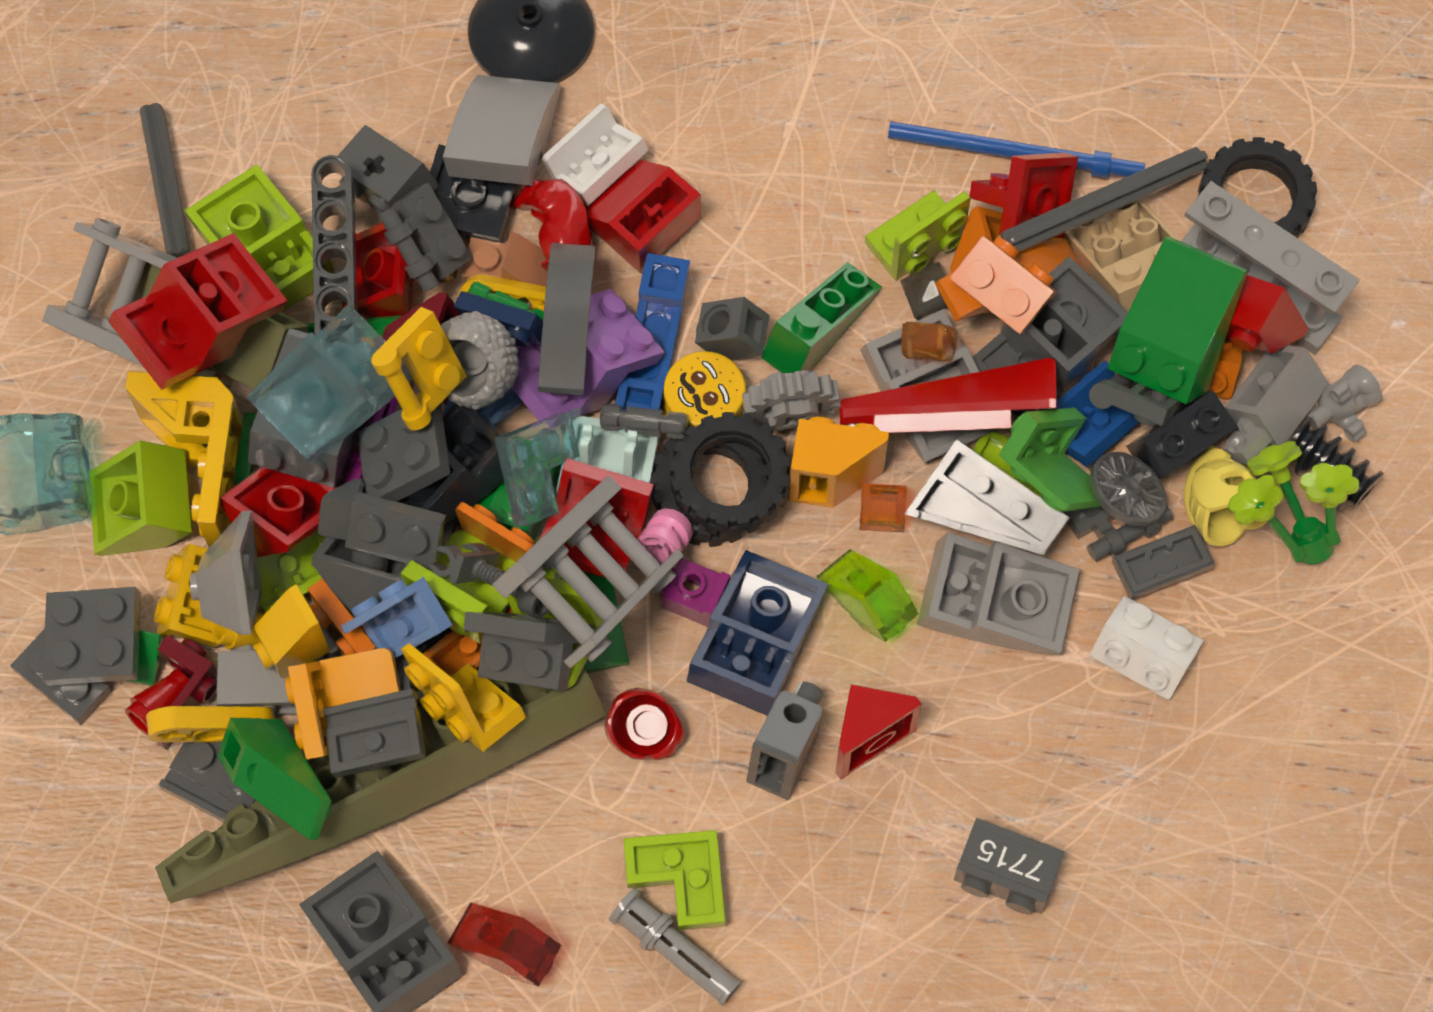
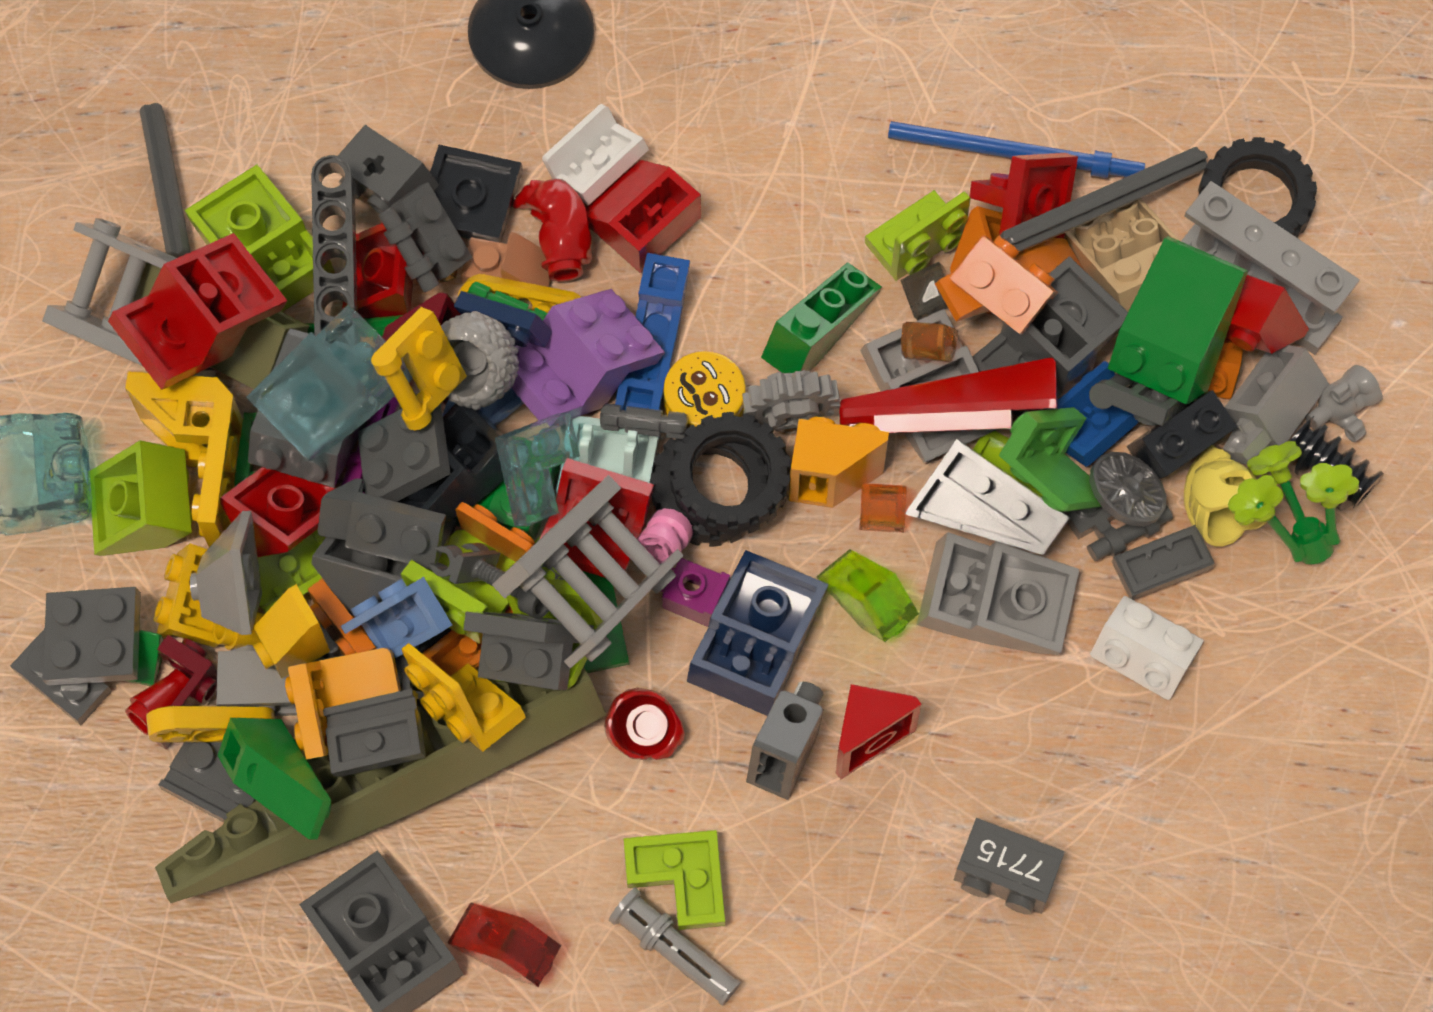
light grey slope [443,75,561,186] -> none
dark grey slope [538,243,595,395] -> none
dark grey brick [695,297,770,360] -> none

